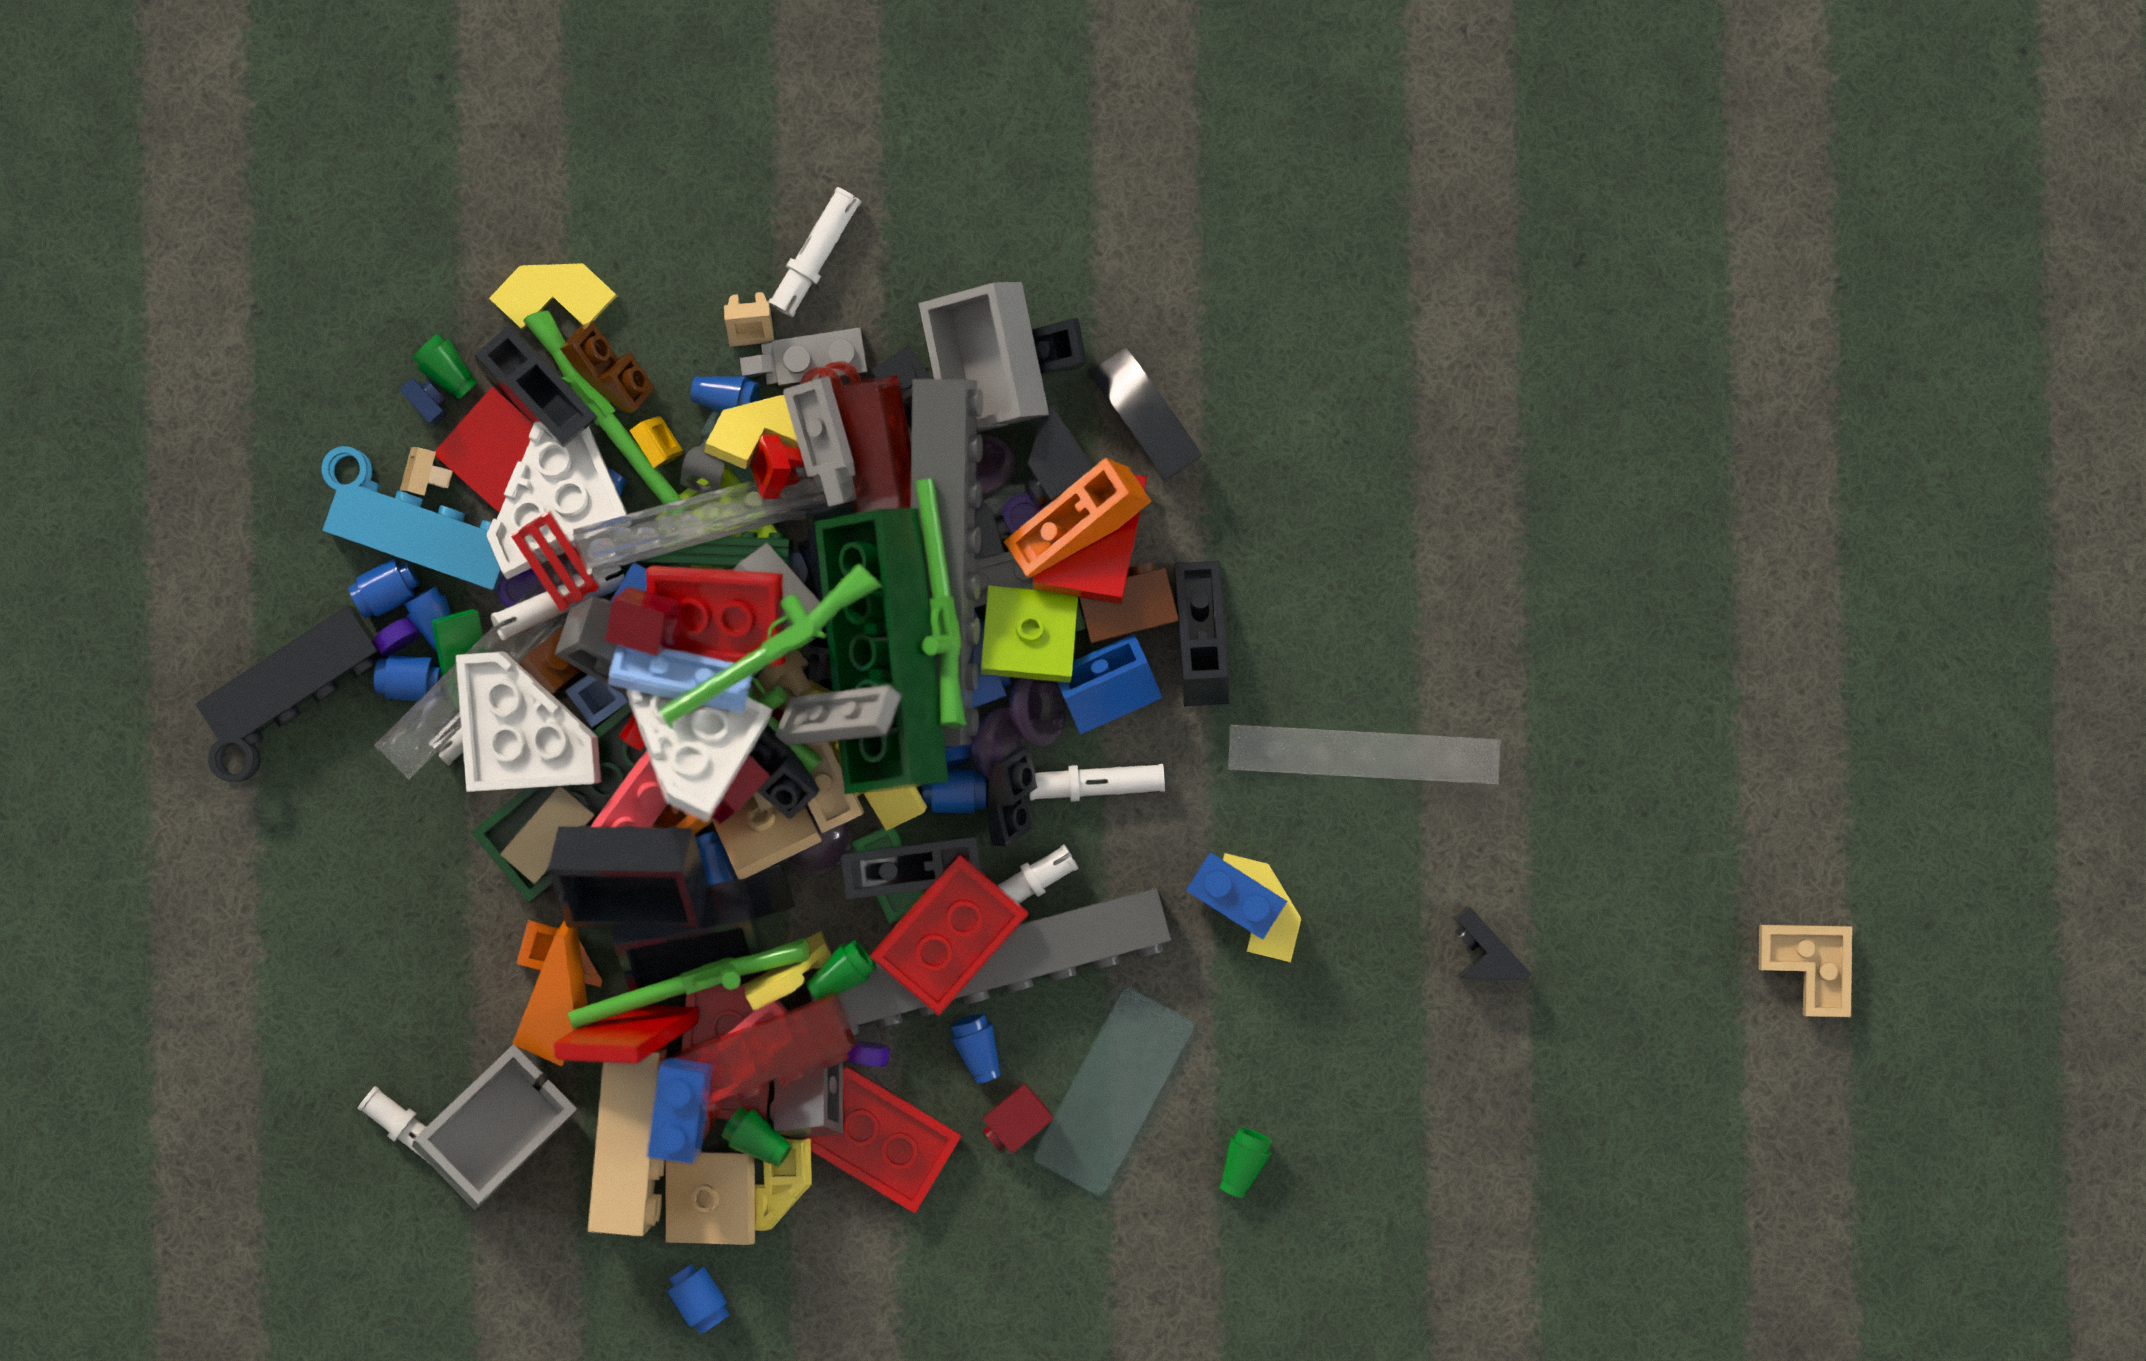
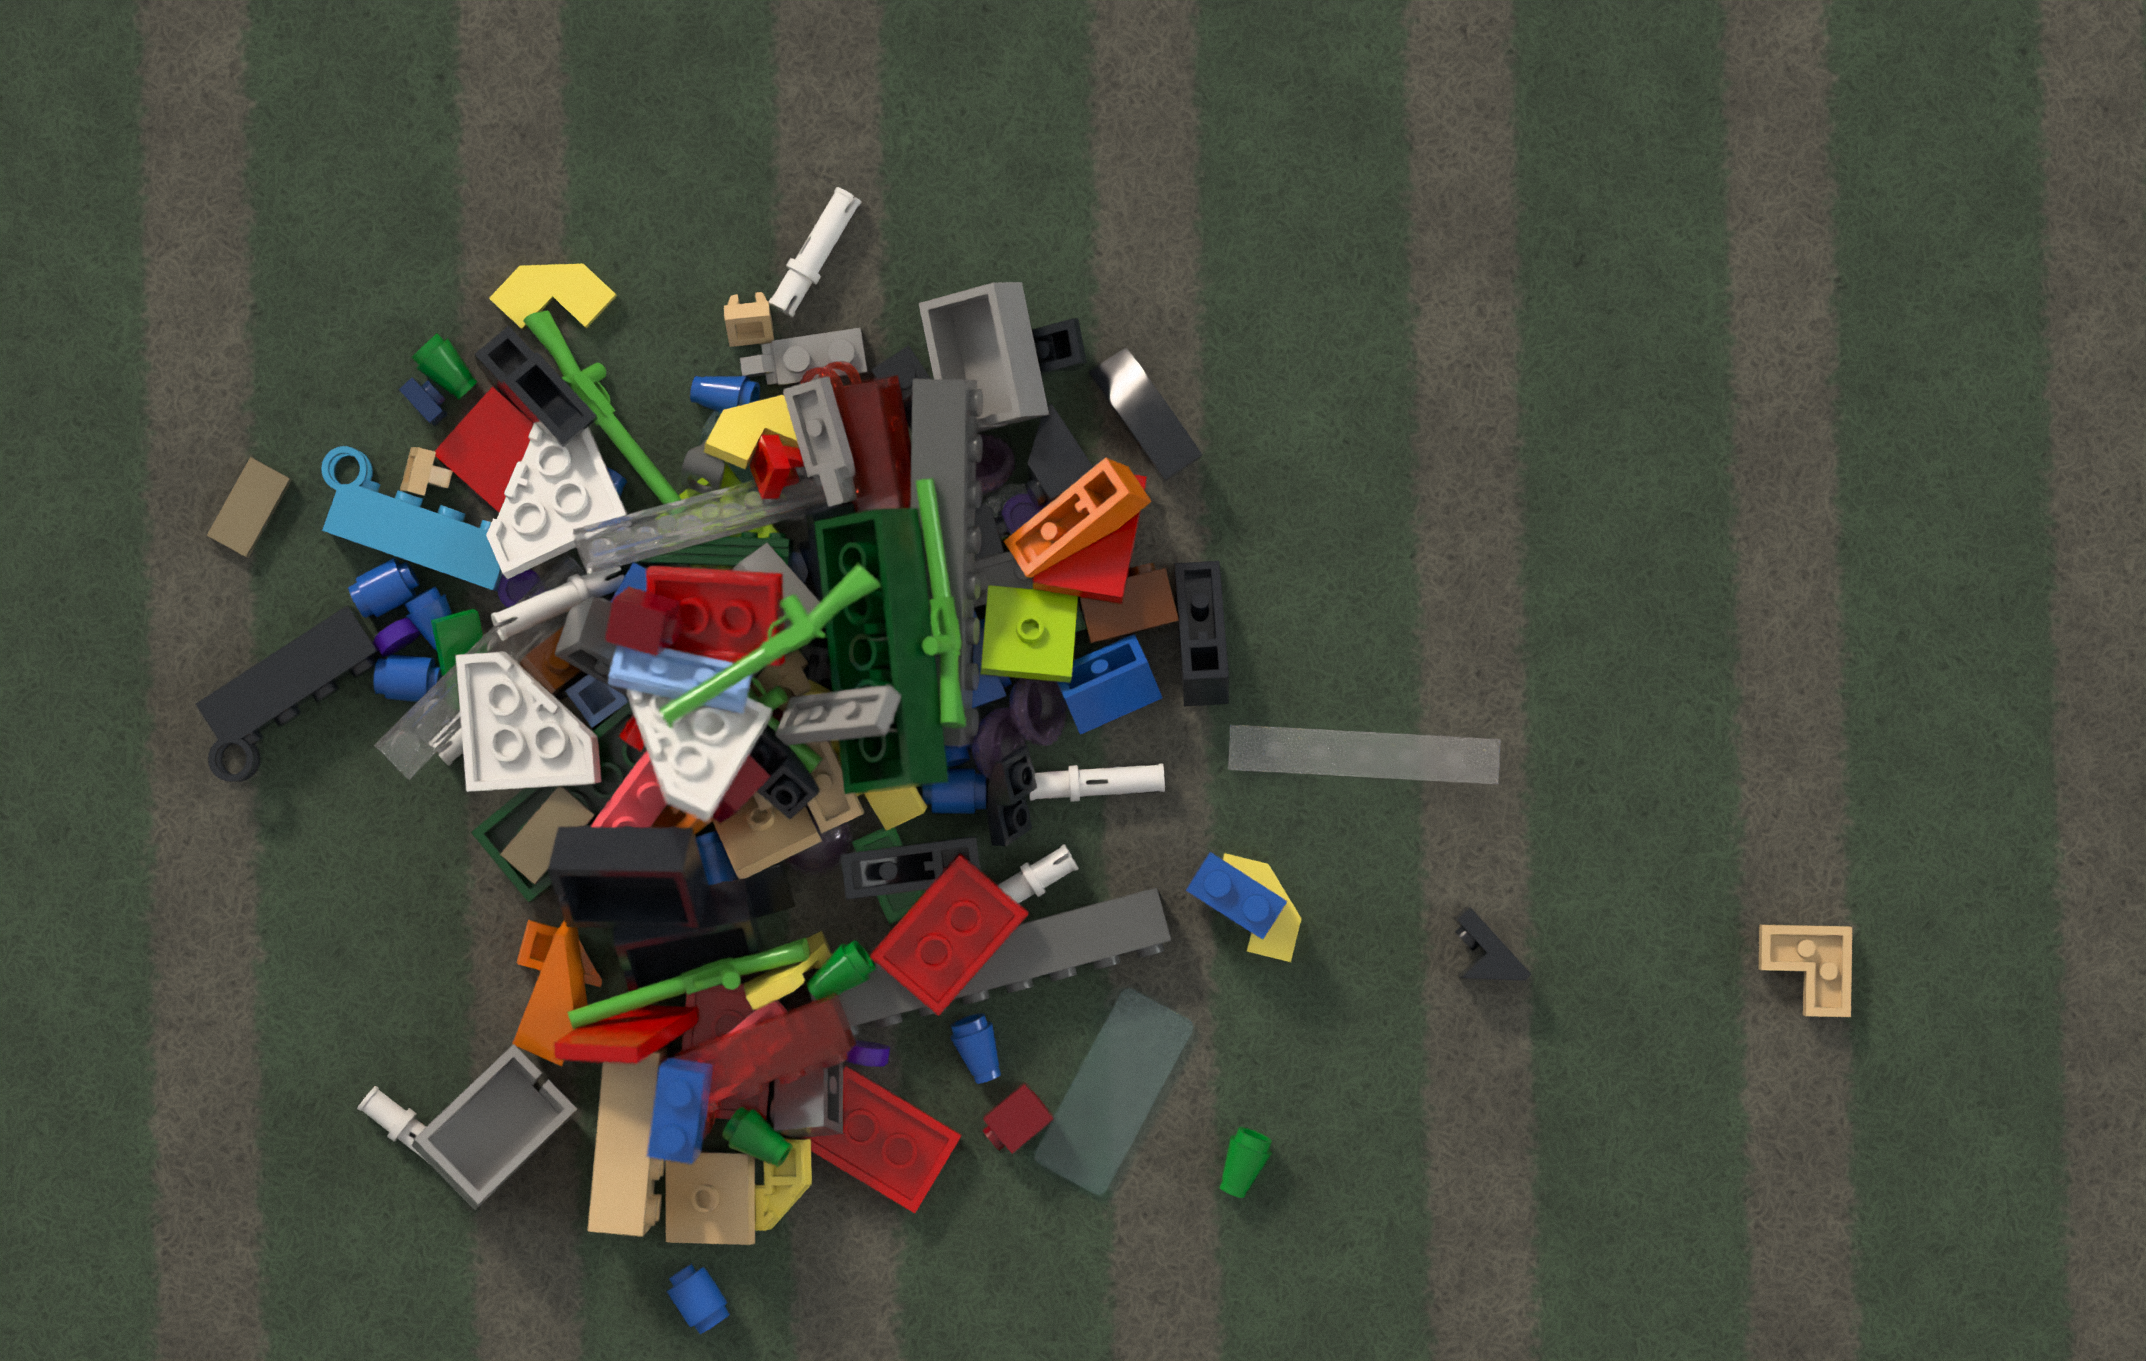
red tile [511,510,600,612] -> none
reddish brown slope [560,321,655,414] -> none
yellow tile [629,416,684,468] -> none
none -> dark tan tile [207,457,292,558]

